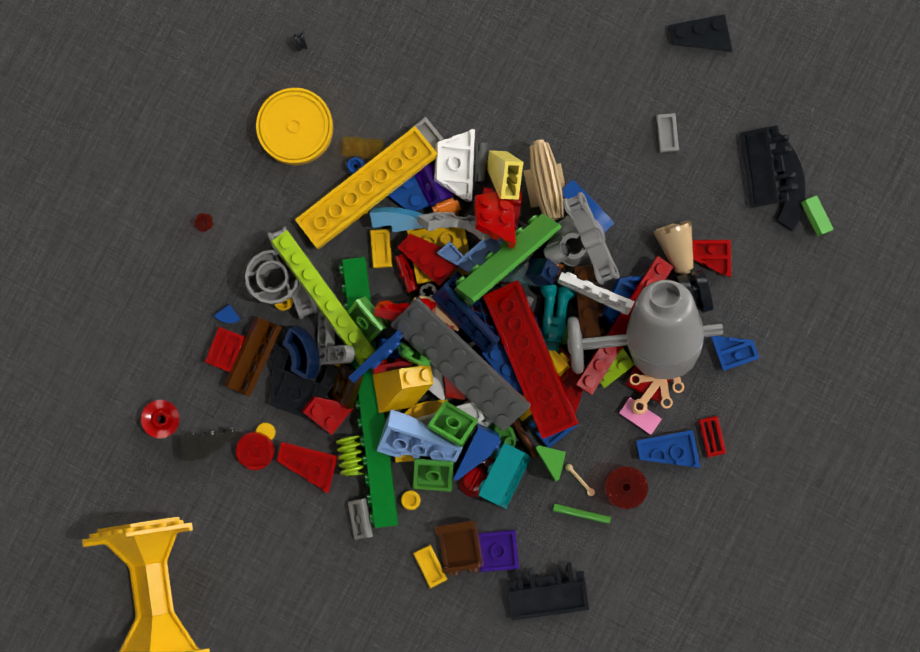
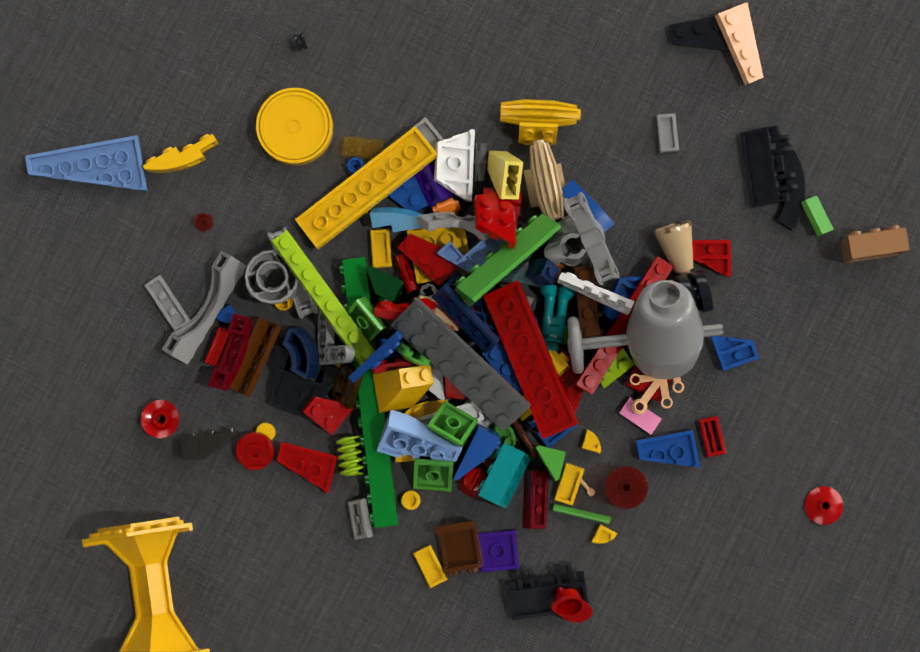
none -> medium blue wing [25,135,148,192]
none -> yellow slope [143,134,219,173]
none -> light grey tile [144,275,191,331]
none -> light grey arch [162,251,247,365]
none -> dark red slope [208,313,251,391]
none -> dark green slope [366,265,404,304]
none -> yellow plate [500,99,581,146]
none -> dark red slope [523,470,549,529]
none -> red piece [551,587,593,623]
none -> yellow tile [554,463,584,506]
none -> yellow tile [582,430,601,453]
none -> yellow tile [591,524,618,544]
none -> light nougat wing [715,2,763,85]
none -> red dish [804,486,843,525]
none -> medium nougat brick [841,225,910,263]

